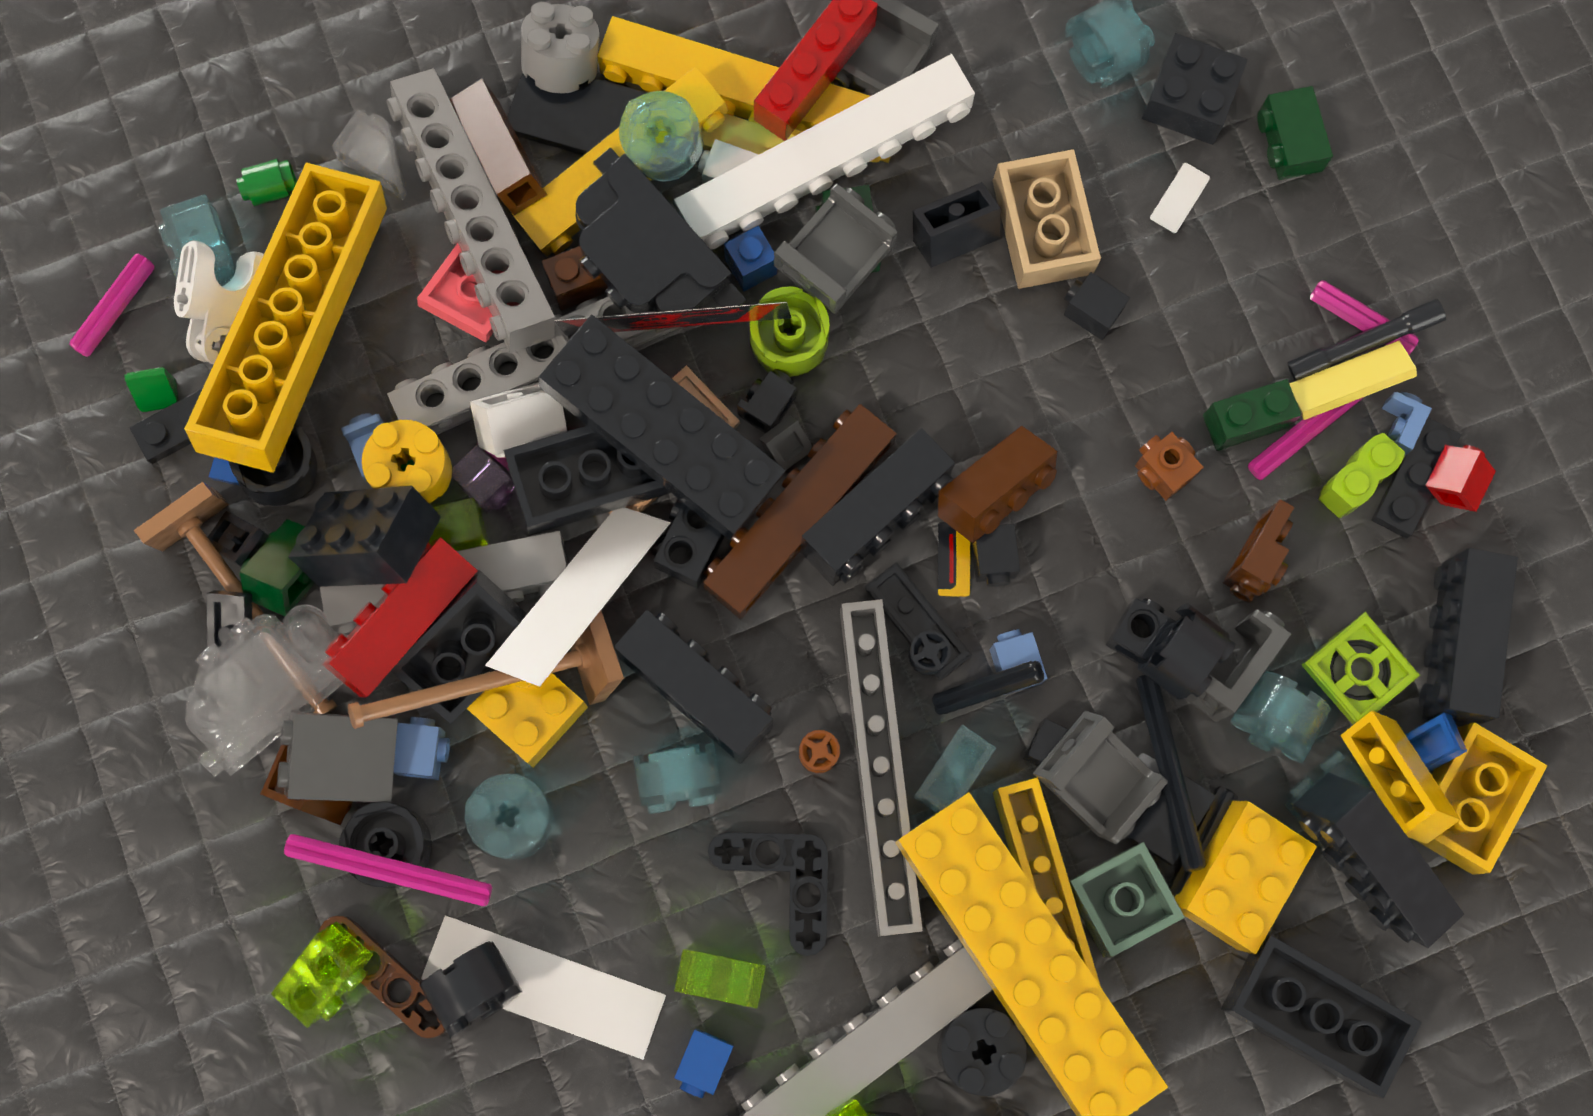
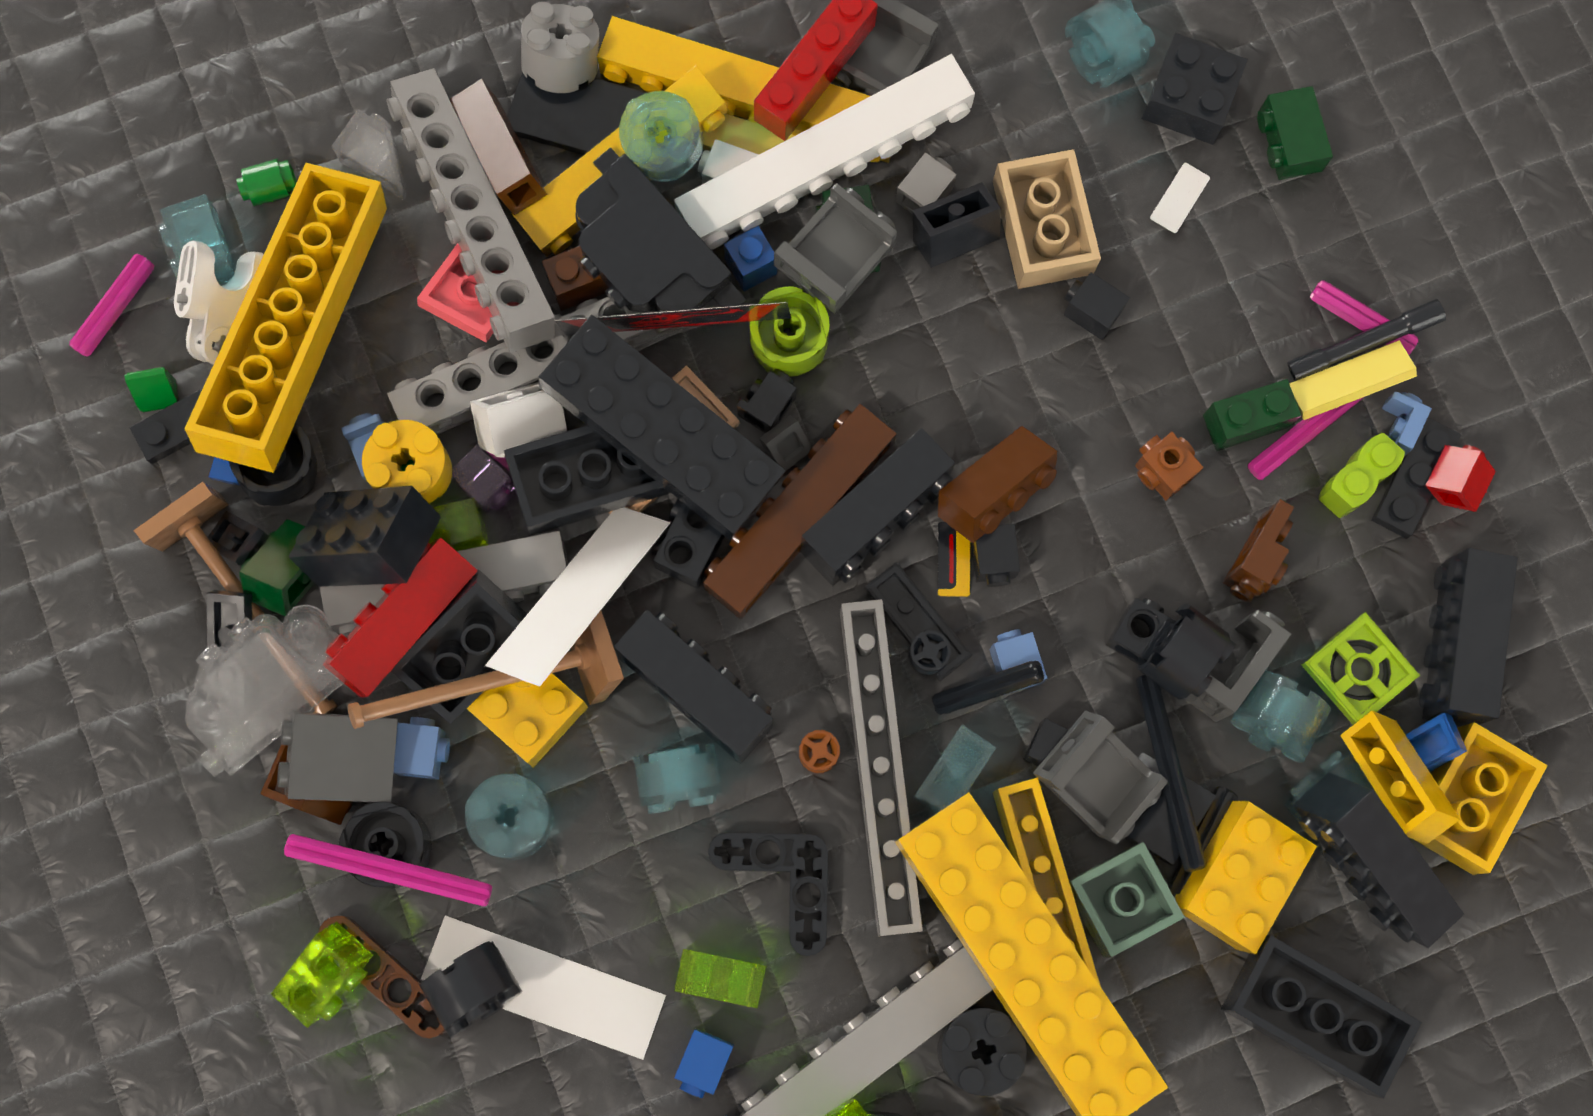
none -> light grey brick [895,152,957,214]

